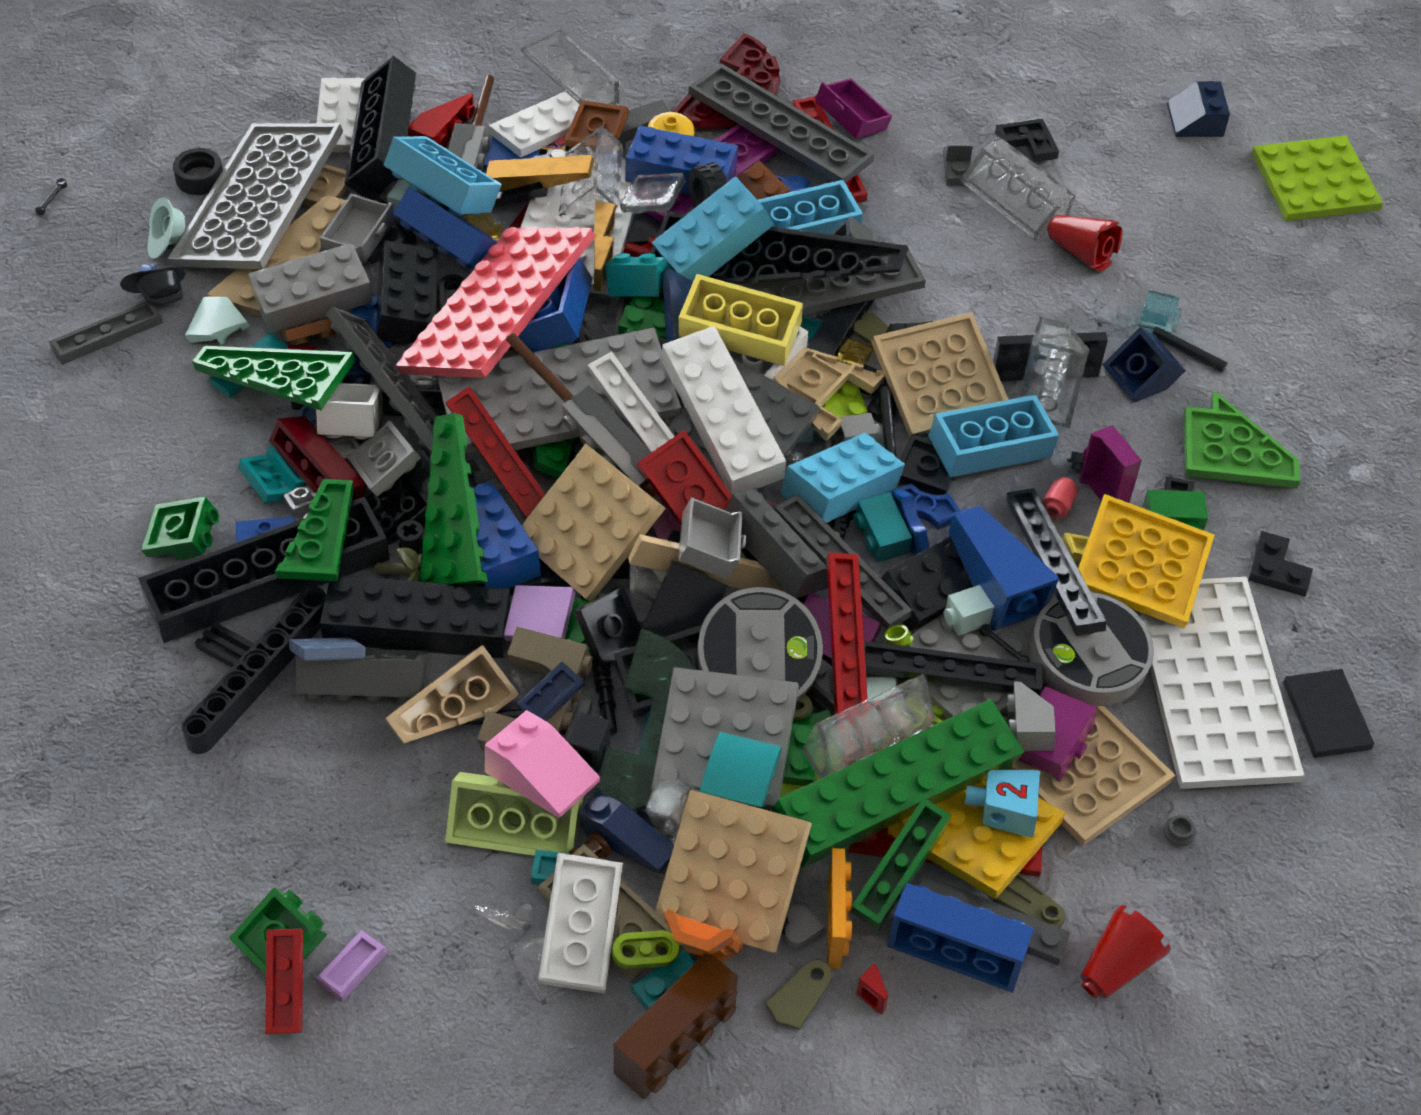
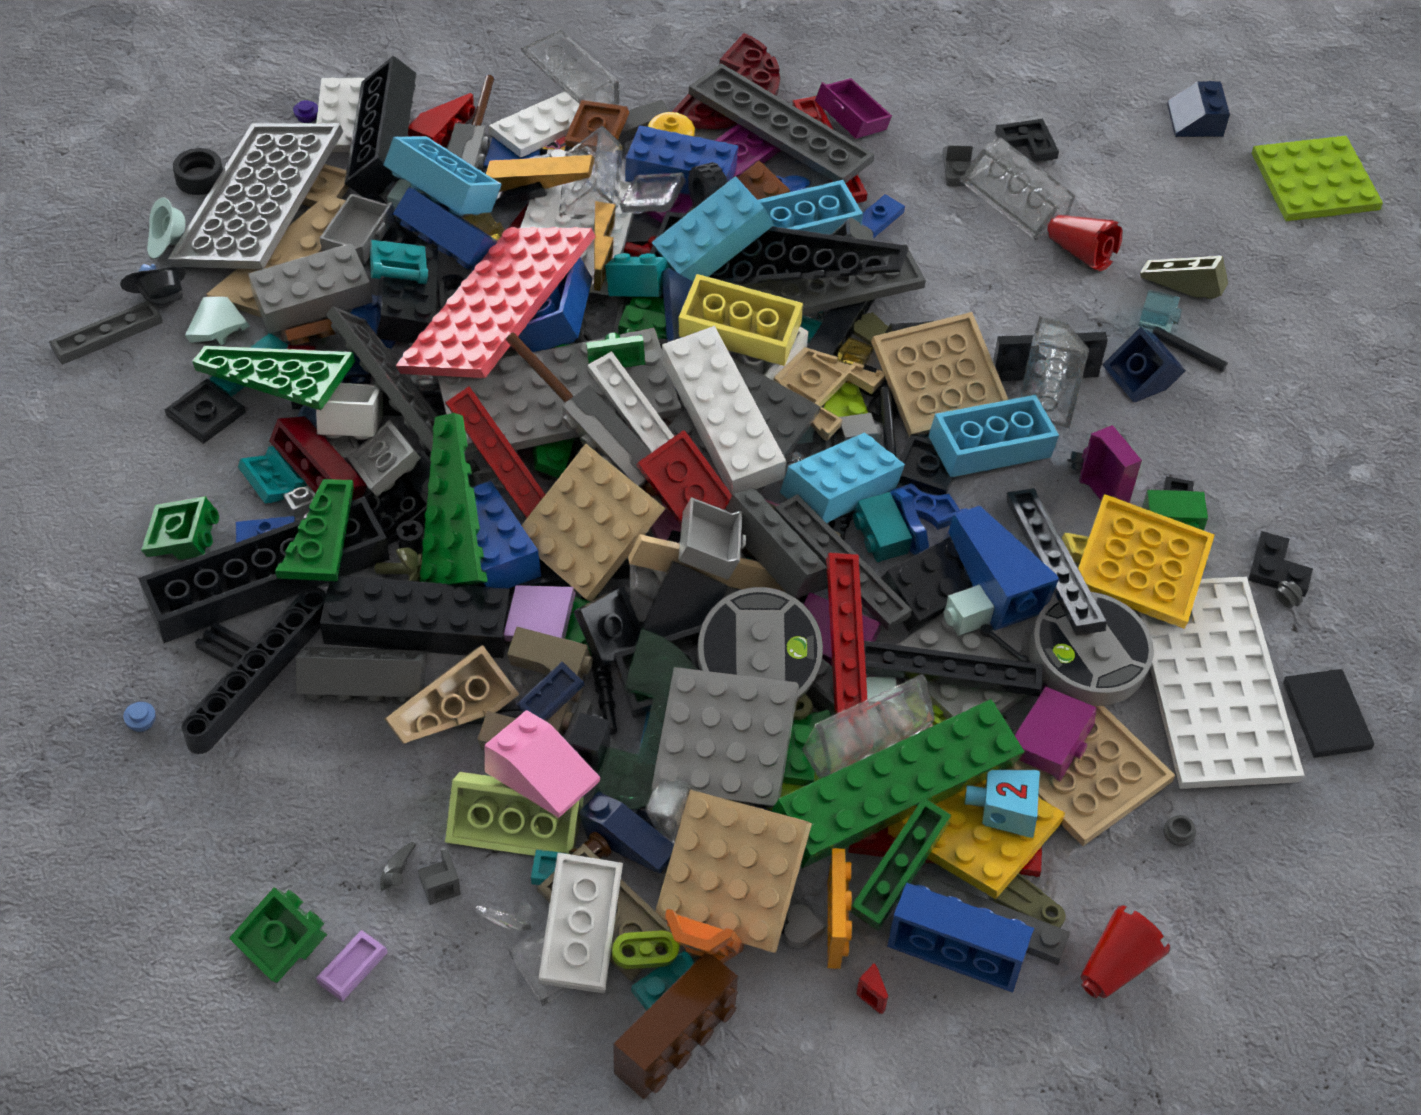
black hinge [35,178,67,215] -> none
red plate [265,929,303,1034] -> none
sand blue tile [289,637,365,661] -> none
teal slope [699,732,782,809] -> none
olive piece [766,960,832,1030] -> none
lime plate [884,625,914,647] -> none
light grey slope [1007,682,1056,751] -> none
coral brick [1042,477,1078,519] -> none
bright green wing [1184,392,1300,488] -> none
none -> medium blue plate [123,702,156,732]
none -> black tile [165,379,246,444]
none -> dark purple plate [293,100,318,123]
none -> teal plate [370,240,428,285]
none -> dark grey bar [380,842,416,891]
none -> dark grey panel [418,848,461,905]
none -> green tile [586,333,646,368]
none -> blue plate [862,194,905,239]
none -> olive slope [1140,256,1228,299]
none -> dark grey plate [1275,581,1303,608]

